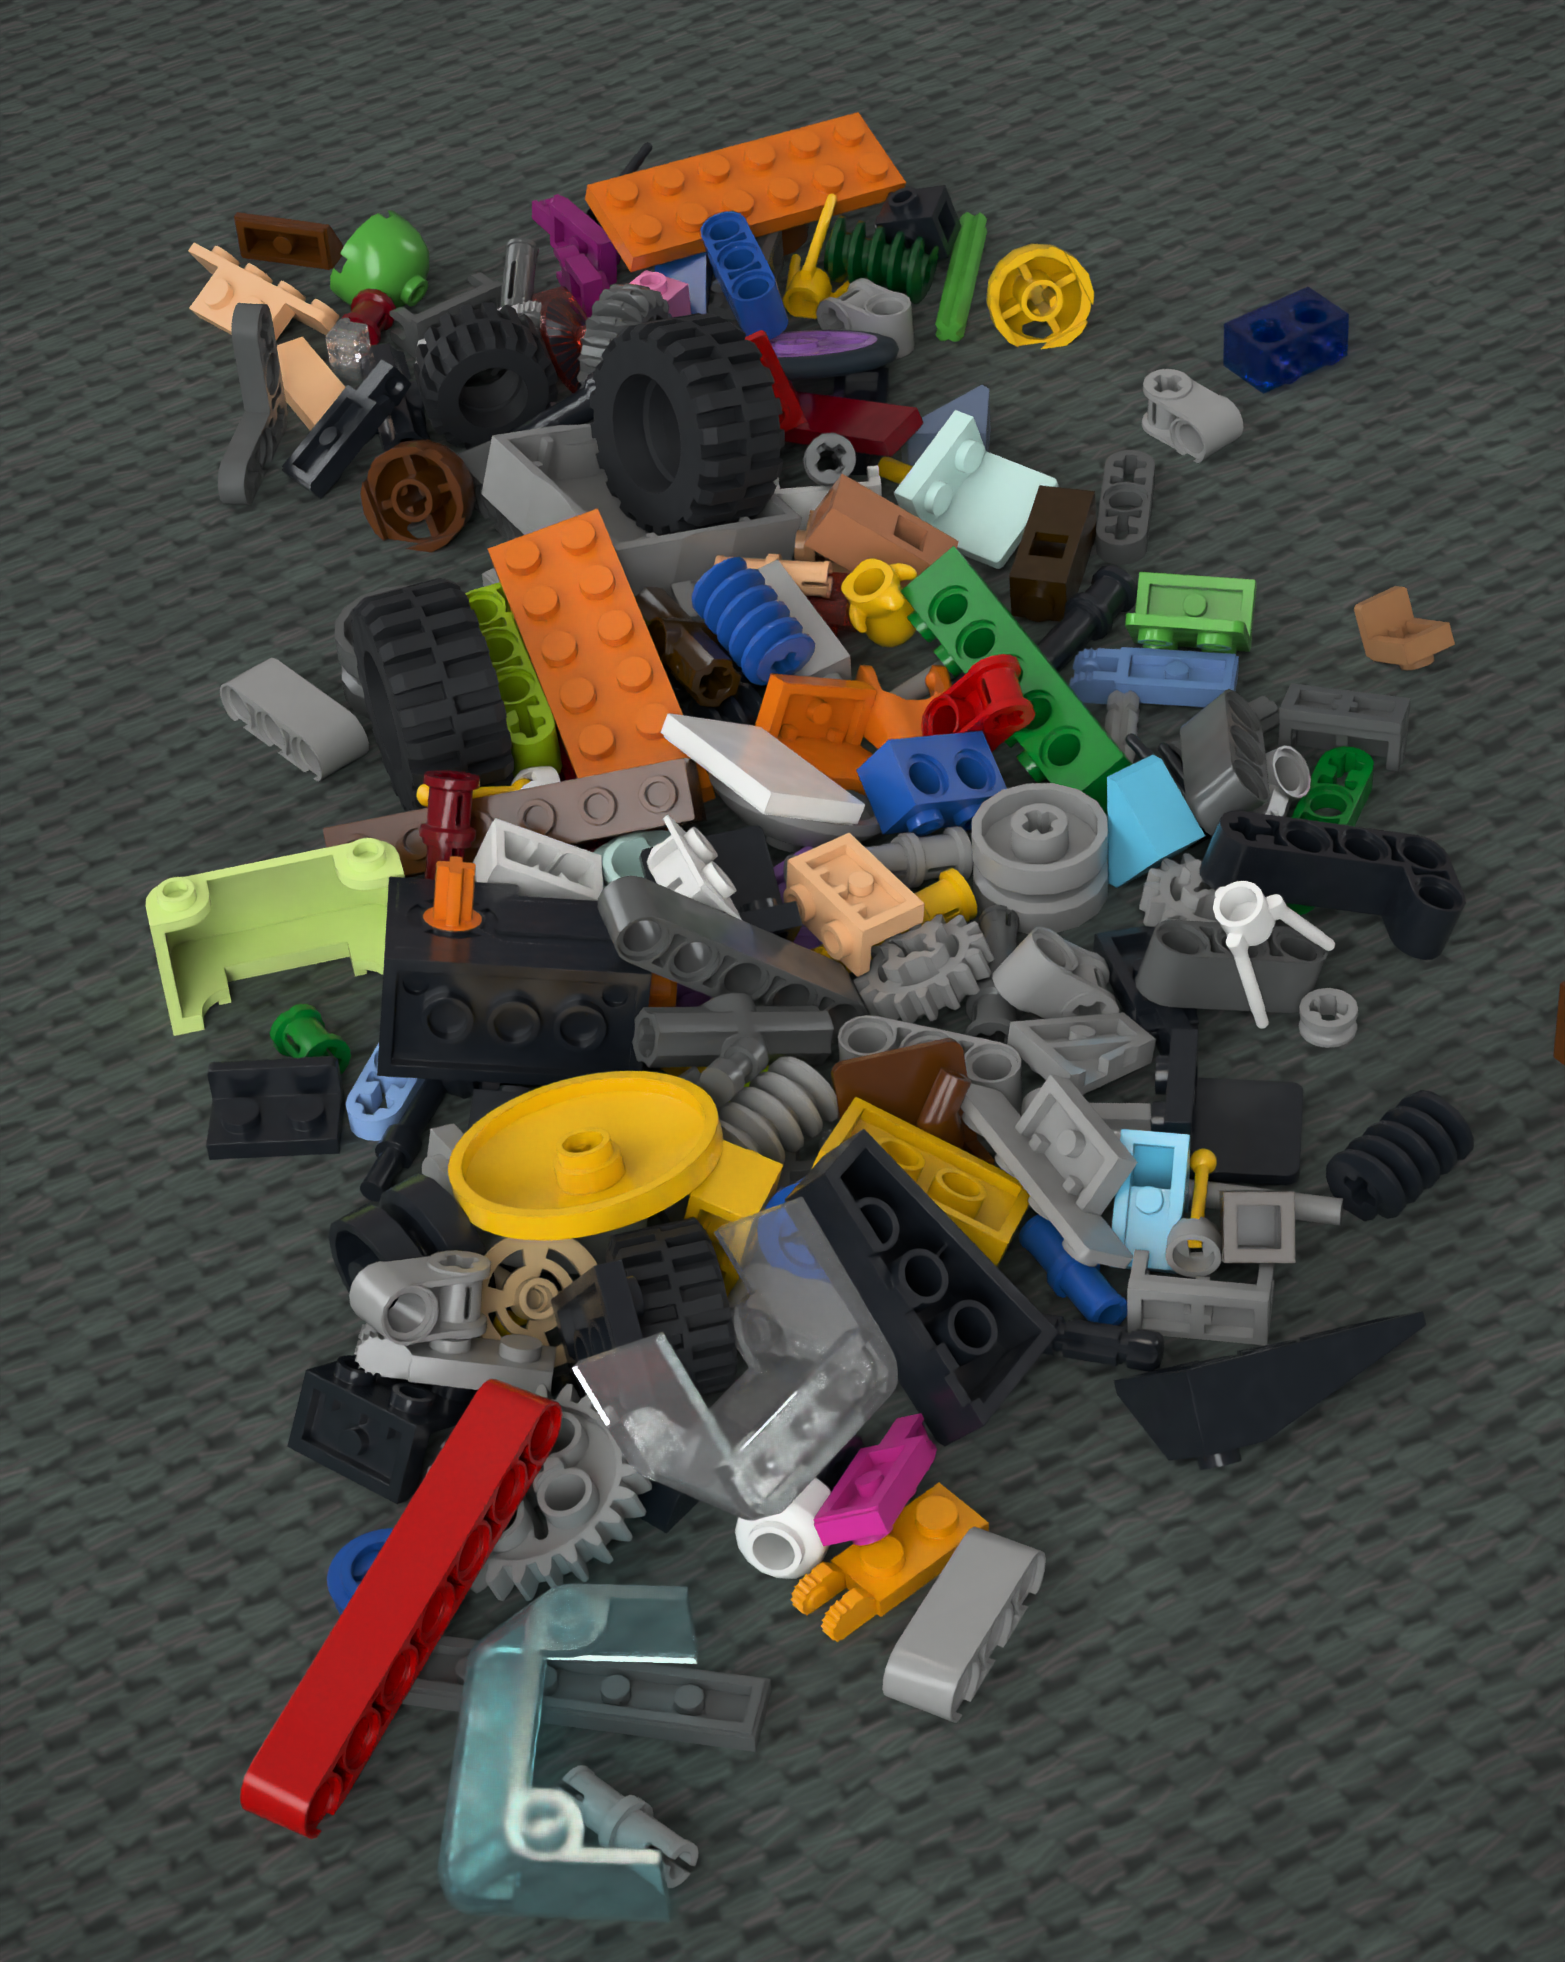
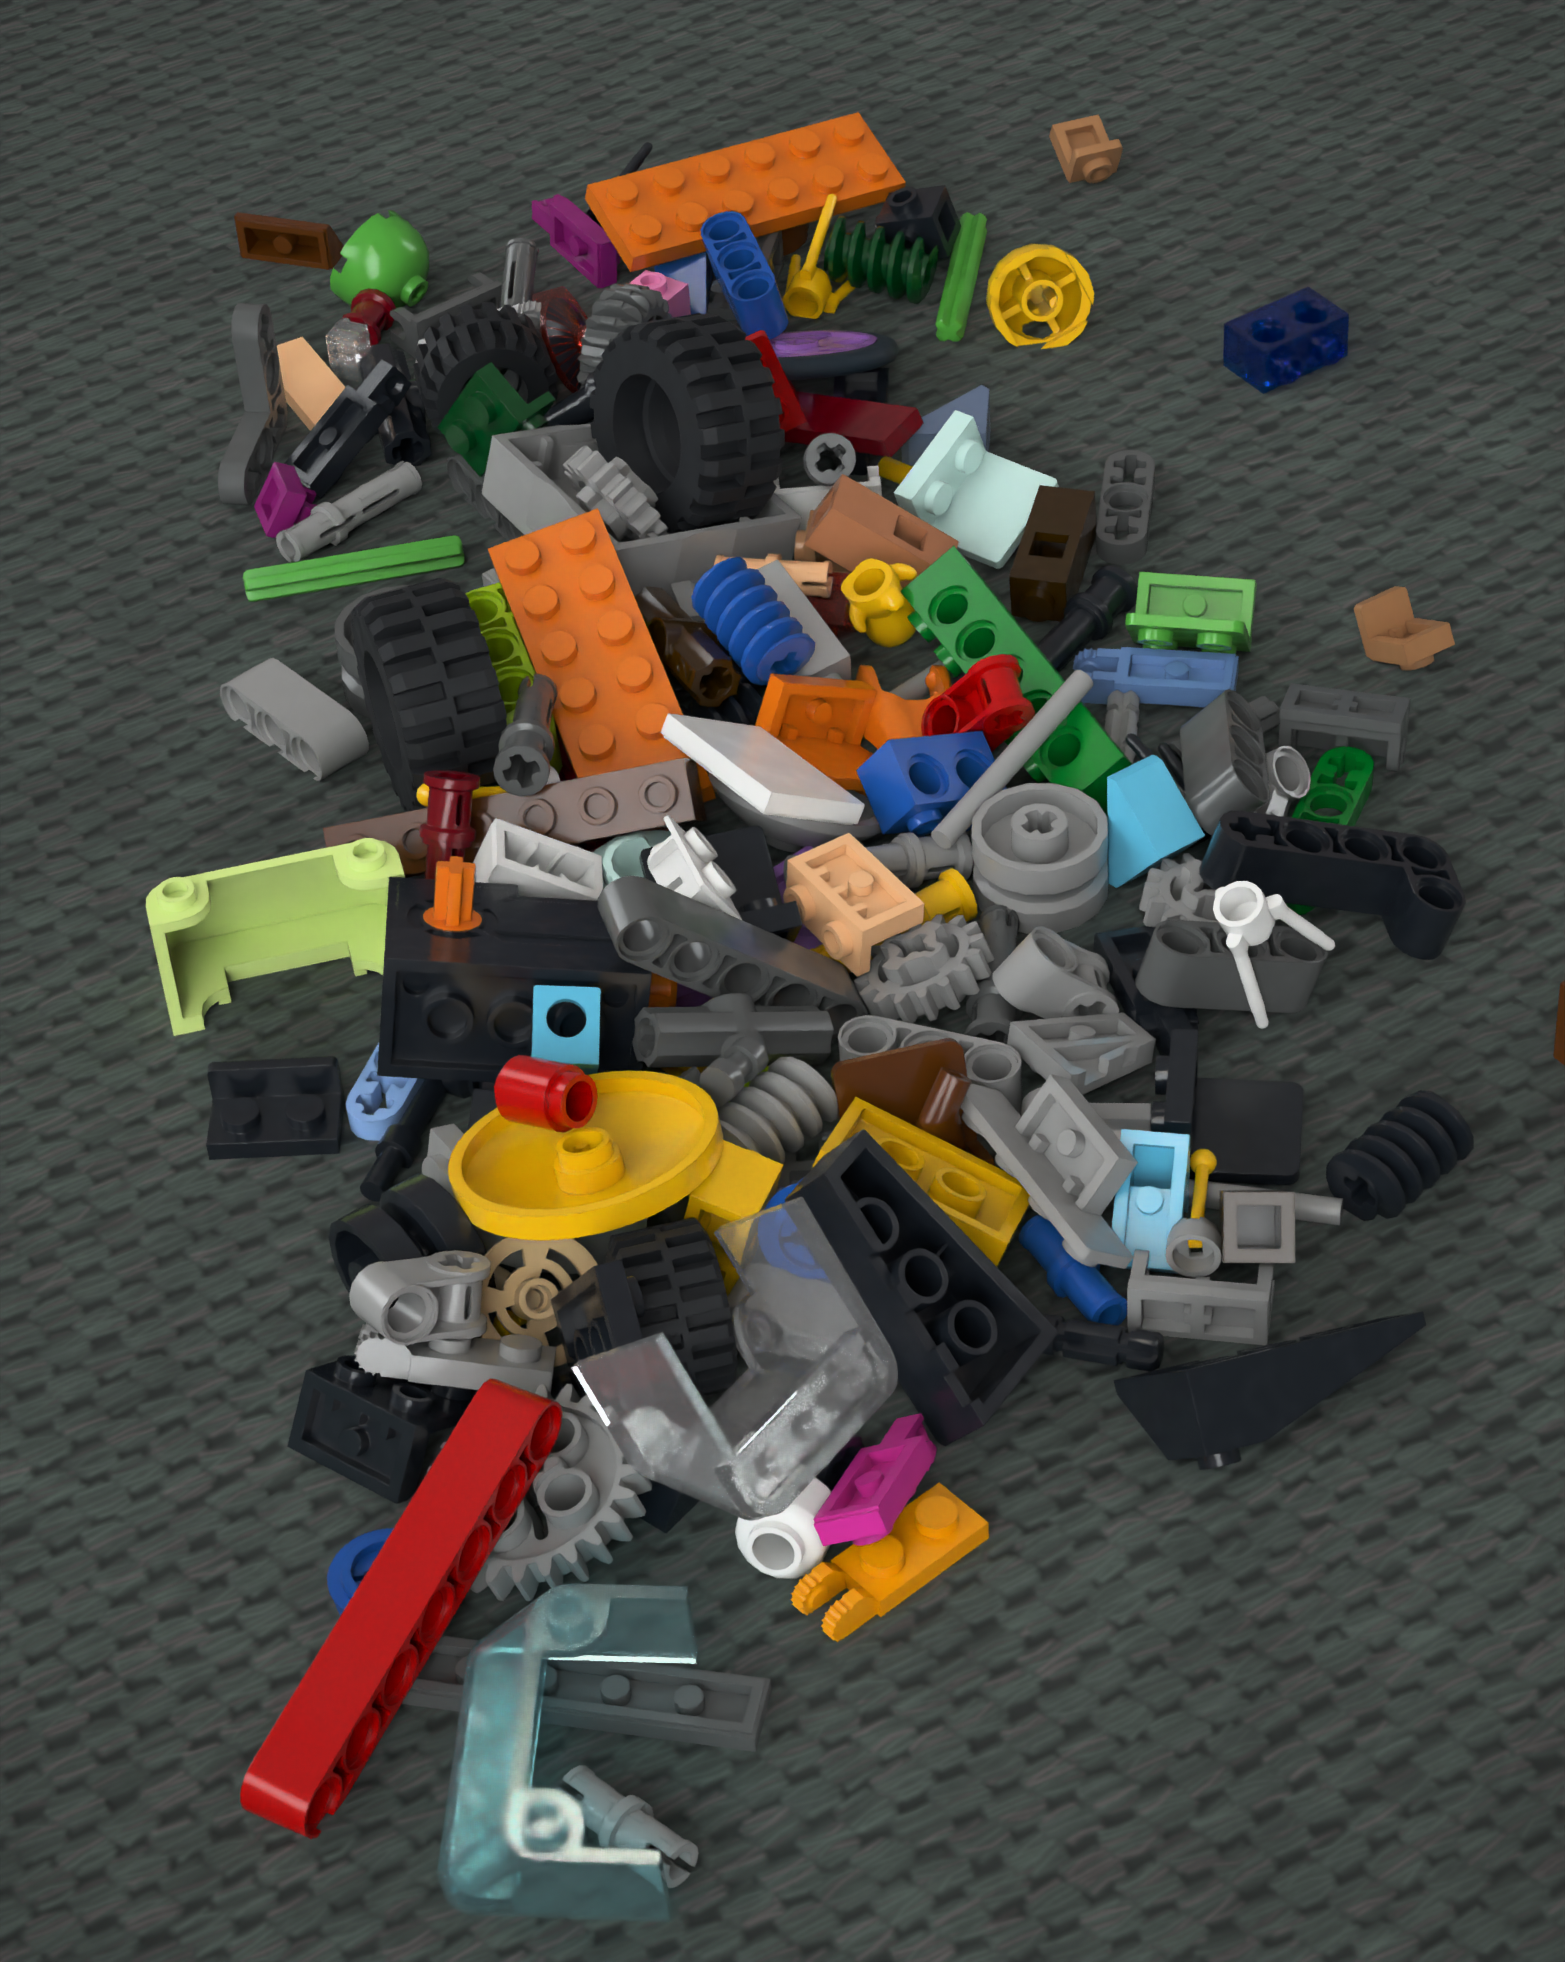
light nougat bracket [188,243,340,342] -> none
green bush [270,1004,351,1074] -> none
reddish brown cylinder [360,440,476,553] -> none
magenta plate [553,244,610,321] -> none
light grey piece [816,278,915,359] -> none
light grey beam [882,1526,1046,1723] -> none
light grey piece [1142,369,1244,463] -> none
light grey bush [1299,988,1358,1048] -> none
none -> bright green axle [243,535,465,602]
none -> magenta tile [254,461,317,538]
none -> light grey pin [276,461,422,563]
none -> dark green bracket [437,362,556,477]
none -> dark grey pin [493,674,557,796]
none -> red brick [494,1055,598,1132]
none -> medium azure bracket [531,985,601,1075]
none -> light grey gear [562,445,668,542]
none -> light grey bar [931,670,1093,849]
none -> medium nougat bracket [1049,114,1123,183]

